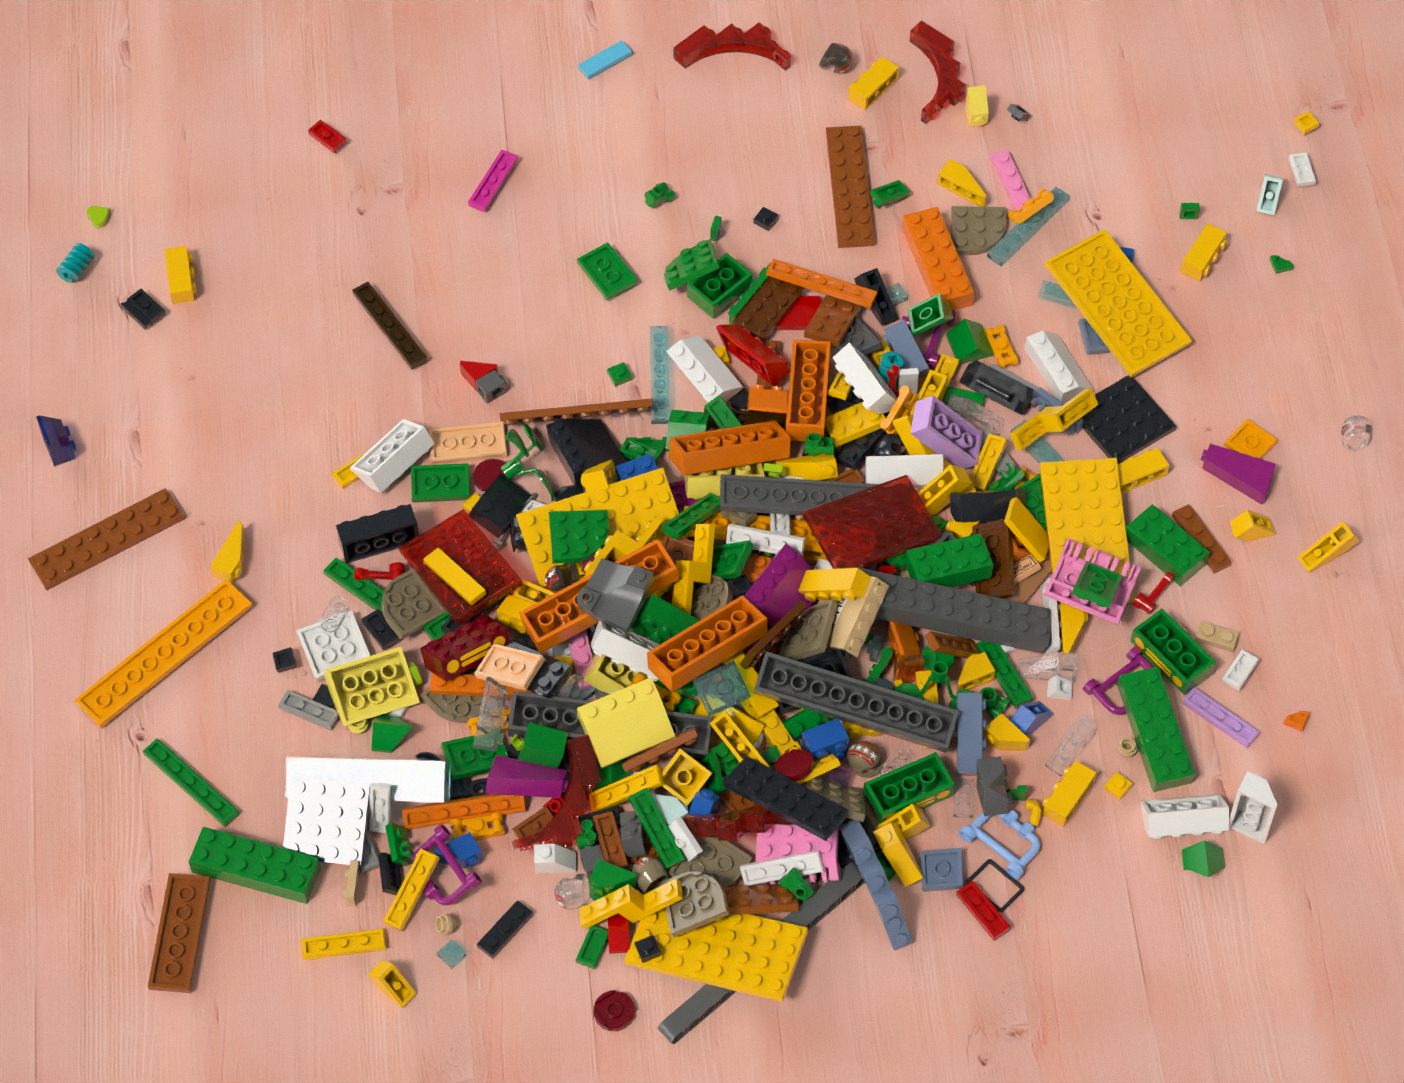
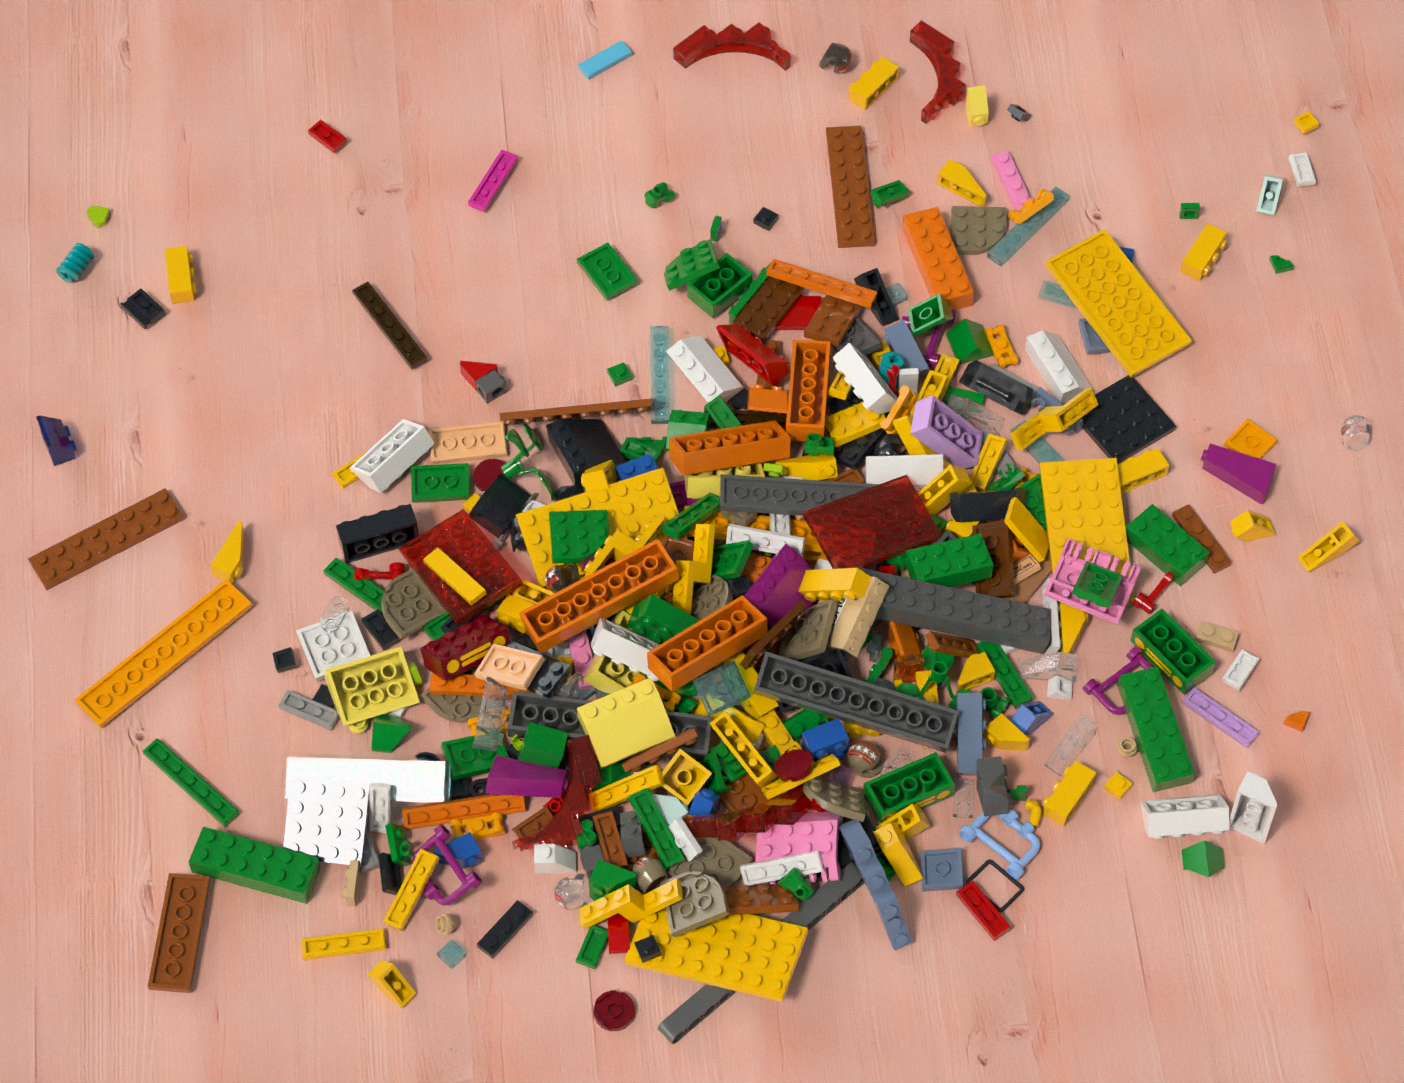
dark grey slope [577,558,654,632] -> none
black plate [723,756,849,841] -> none

